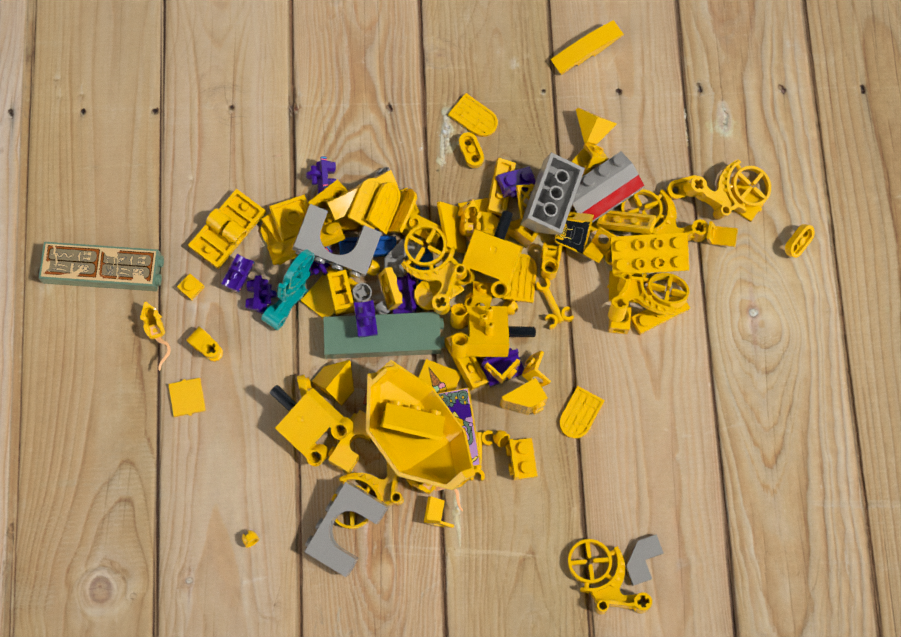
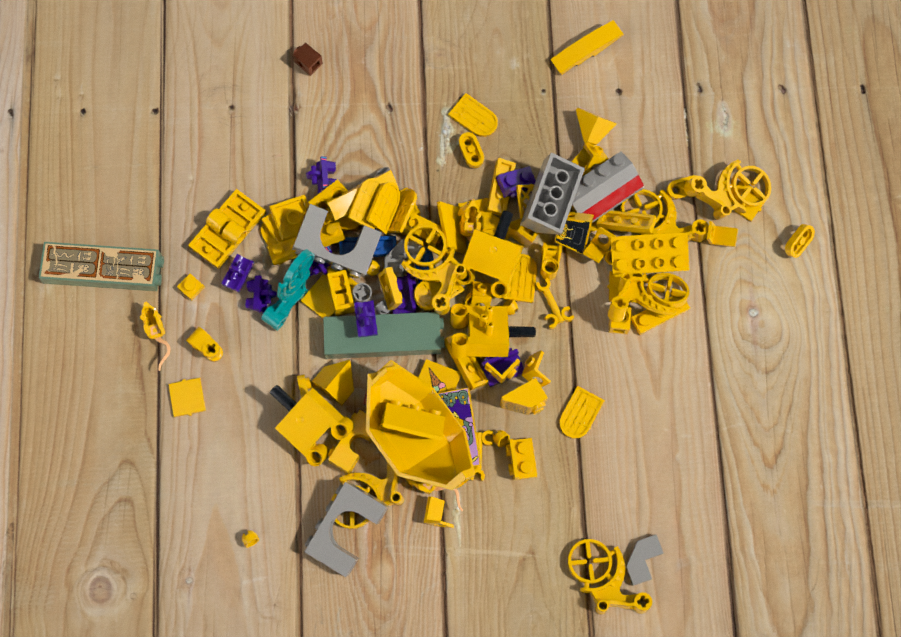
none -> copper brick [293,42,323,76]

